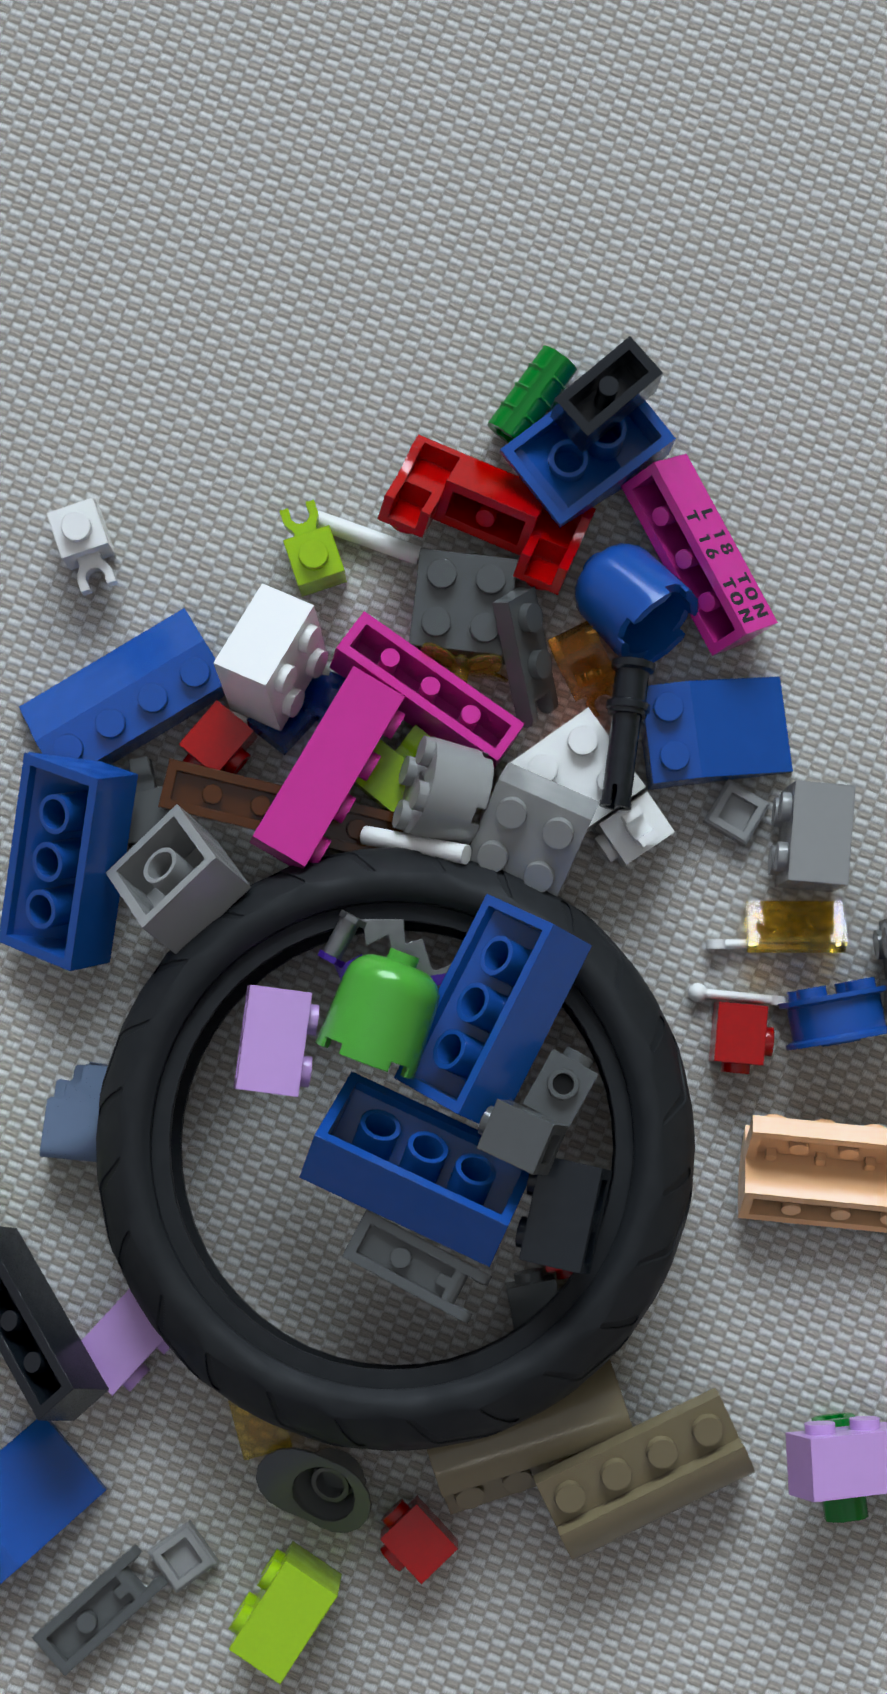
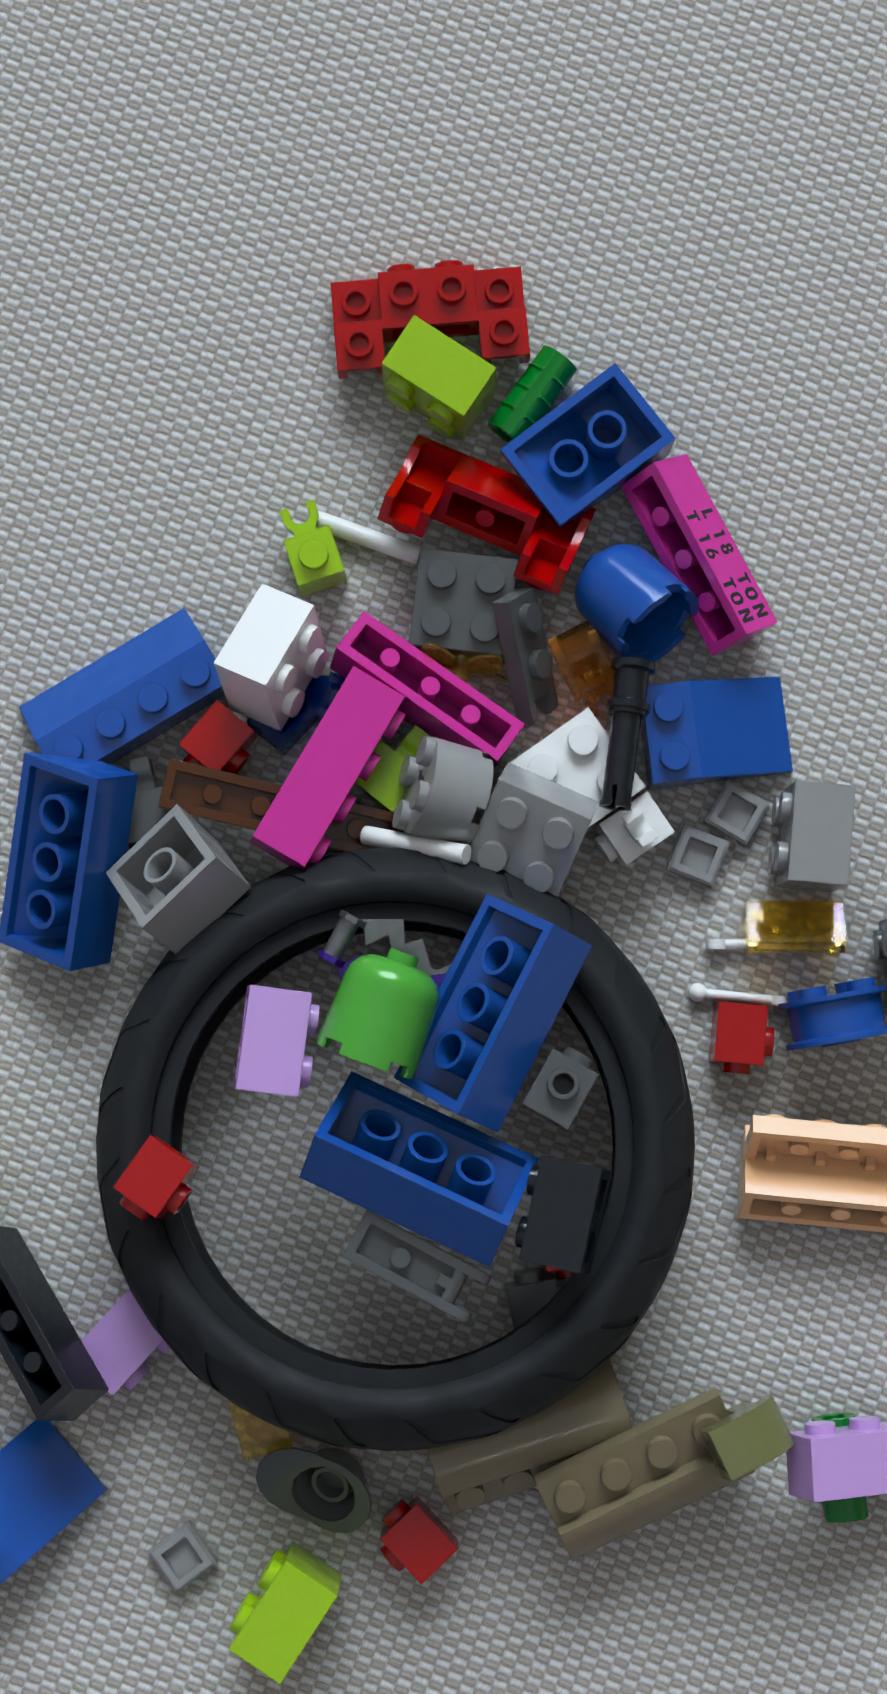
dark grey hinge [32,1544,168,1676] -> none
sand blue piece [40,1061,108,1162] -> none
white brick [46,497,118,596] -> none
dark grey brick [477,1099,568,1175] -> none
black brick [550,336,663,453] -> none
none -> red brick [113,1135,199,1221]
none -> red bracket [330,260,530,379]
none -> lime brick [381,315,496,441]
none -> light grey tile [666,824,730,888]
none -> olive brick [699,1394,795,1481]

